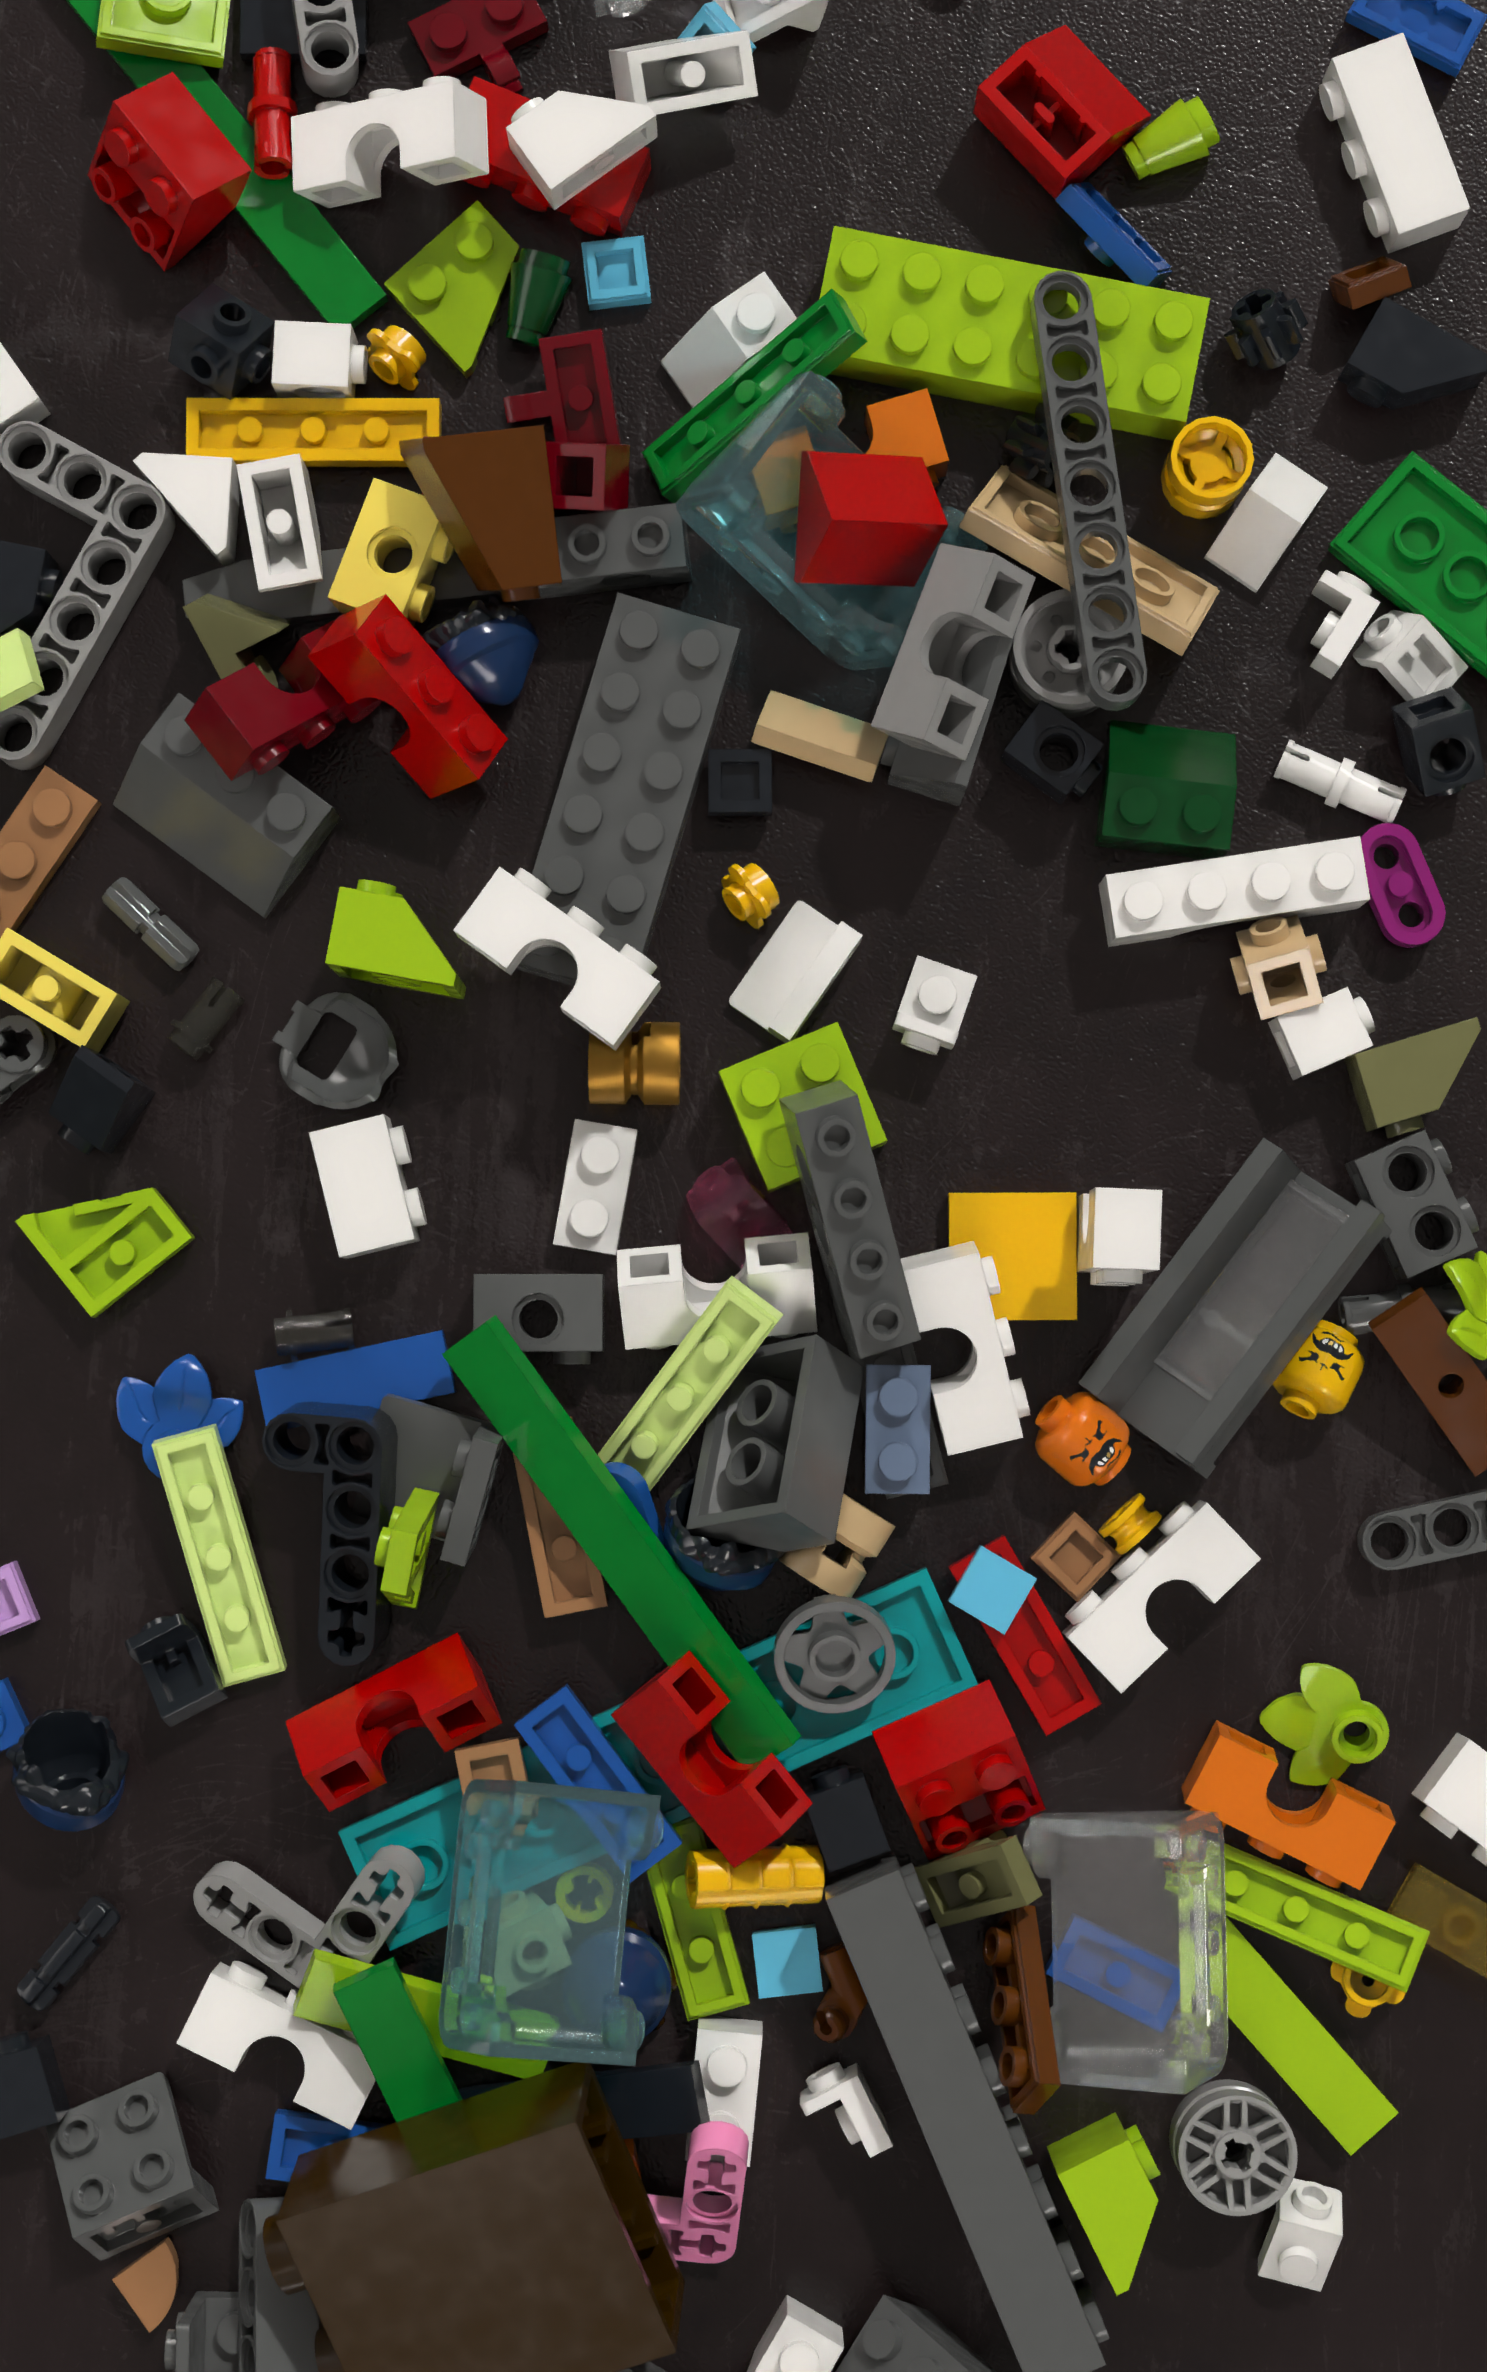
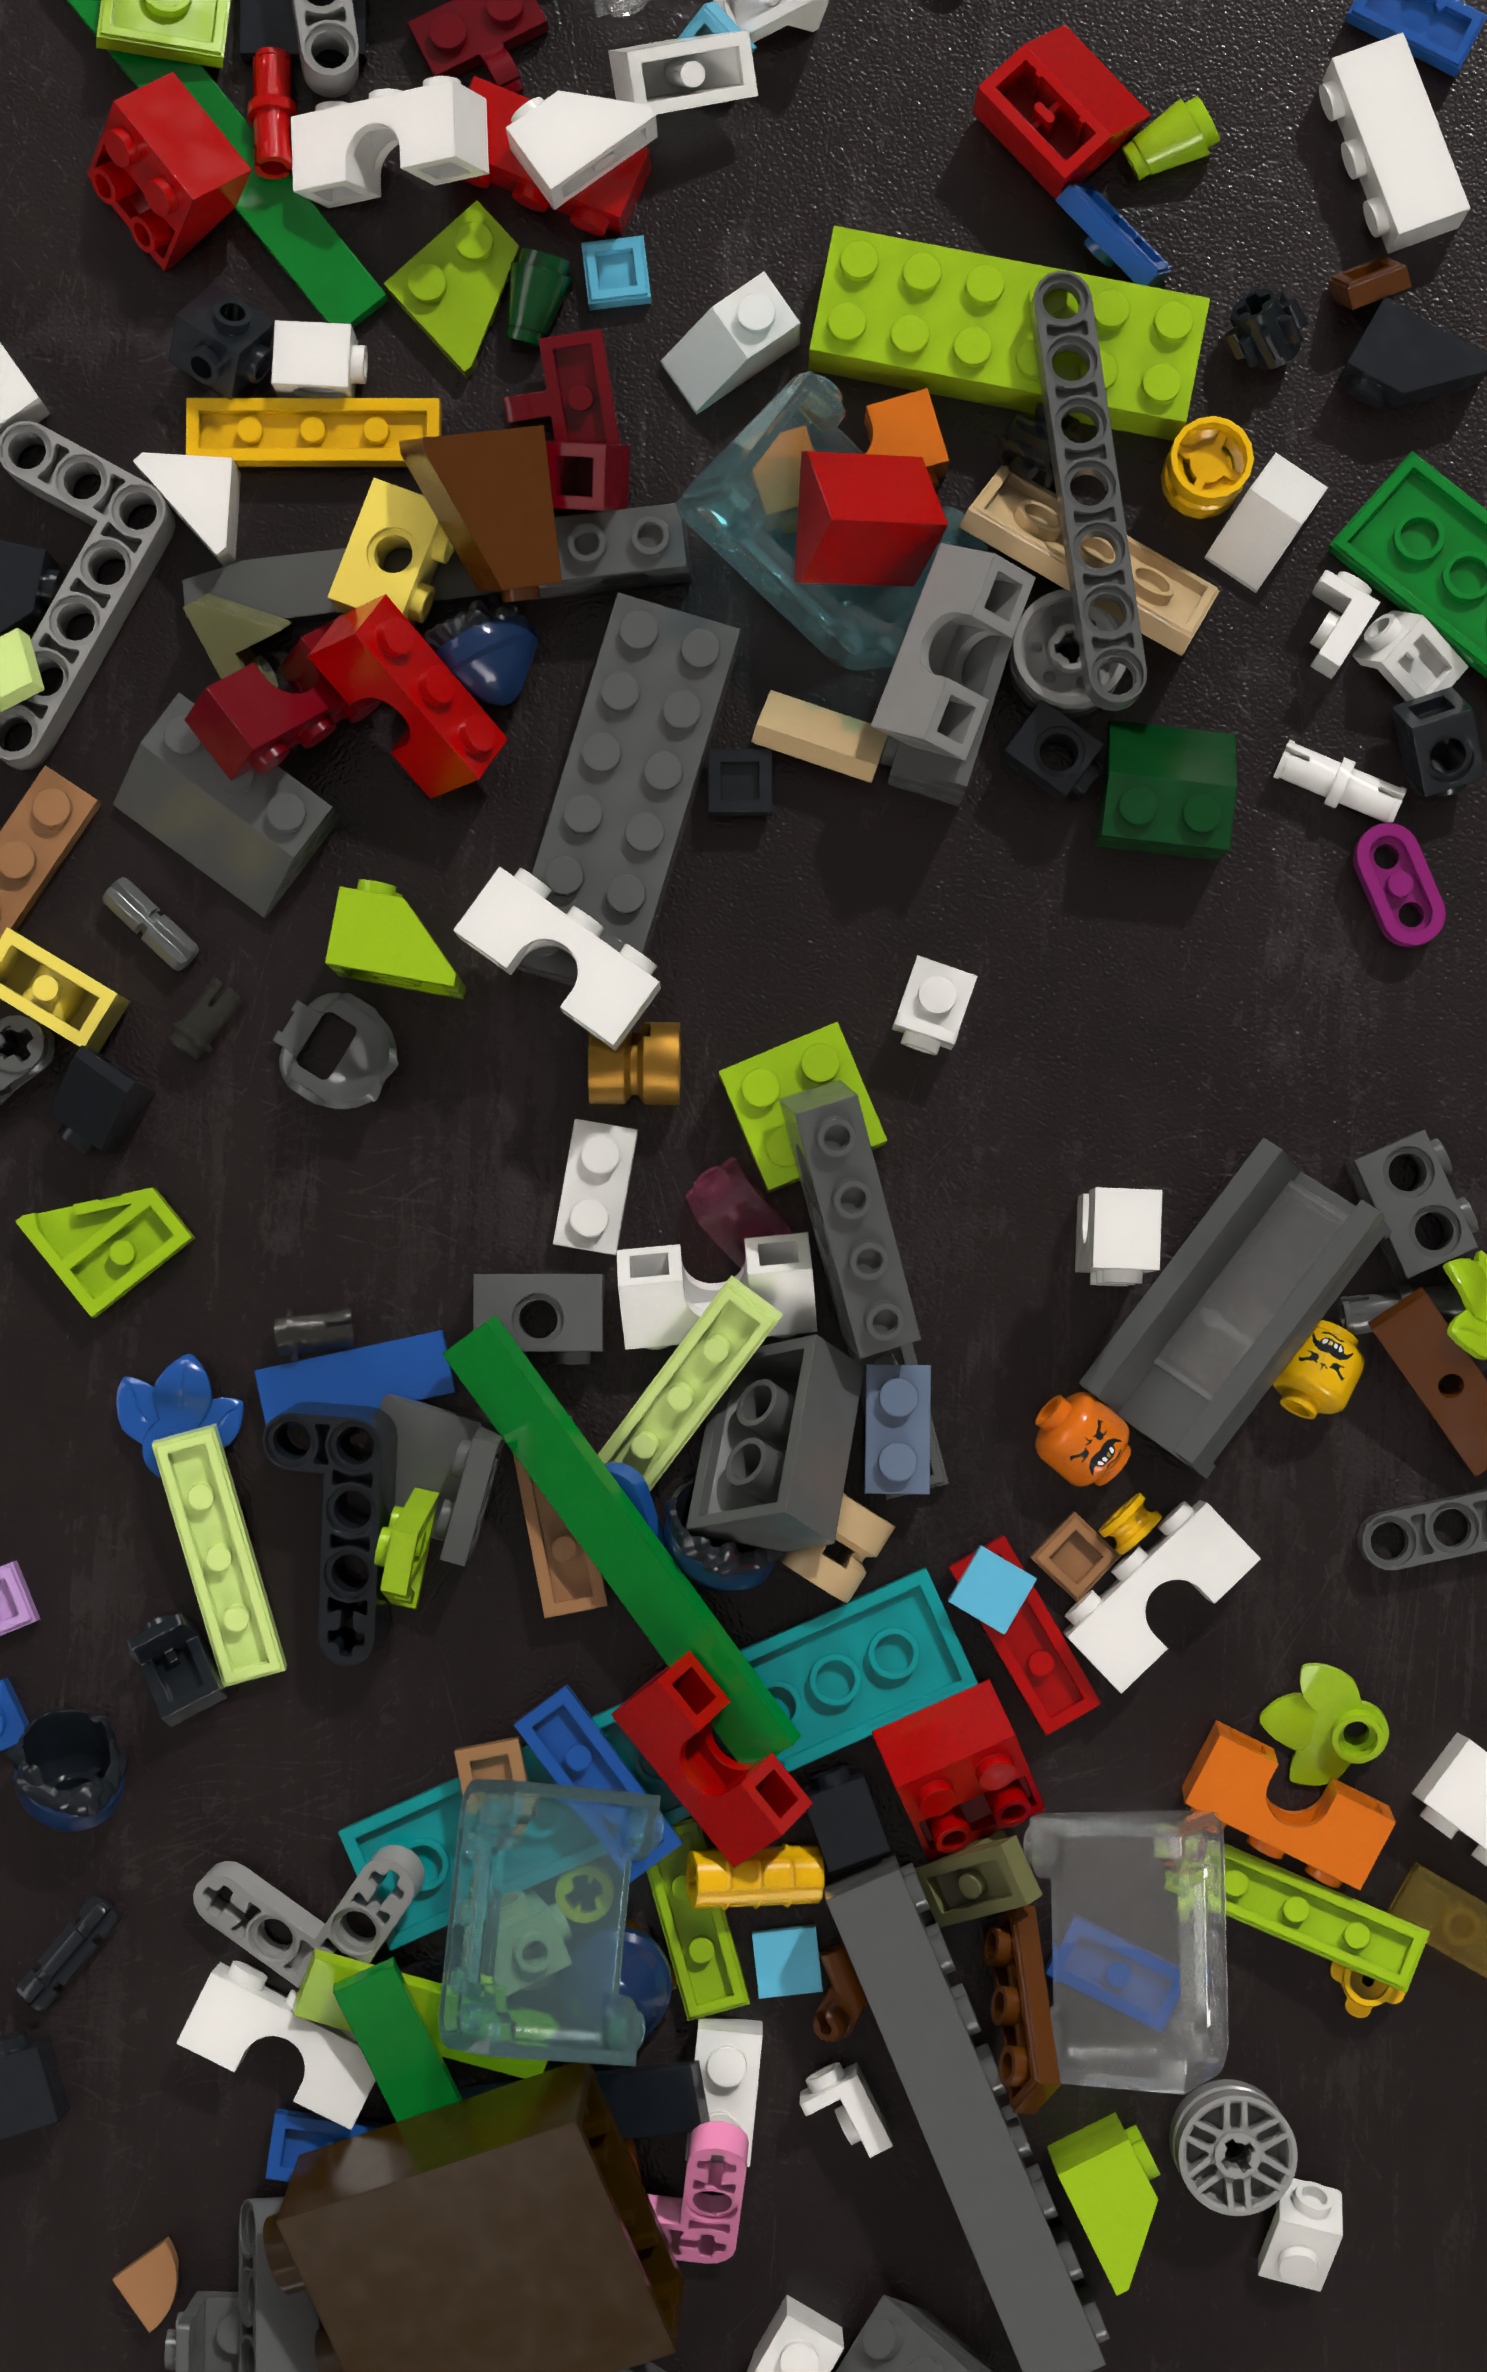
dark grey bracket [45,2072,219,2261] -> none
white slope [236,453,323,593] -> none
red arch [285,1632,502,1812] -> none
white brick [309,1114,427,1259] -> none
yellow plate [367,325,426,391] -> none
green tile [642,289,868,503] -> none
yellow plate [721,863,779,929] -> none
white panel [729,901,863,1043] -> none
dark grey wheel [773,1594,896,1714] -> none
white arch [901,1241,1030,1456] -> none
yellow tile [948,1192,1077,1320] -> none
white arch [1099,836,1370,947] -> none
lime tile [1176,1915,1399,2156] -> none
tan brick [1230,914,1327,1020] -> none
white brick [1268,987,1375,1080] -> none
olive slope [1344,1017,1481,1138] -> none

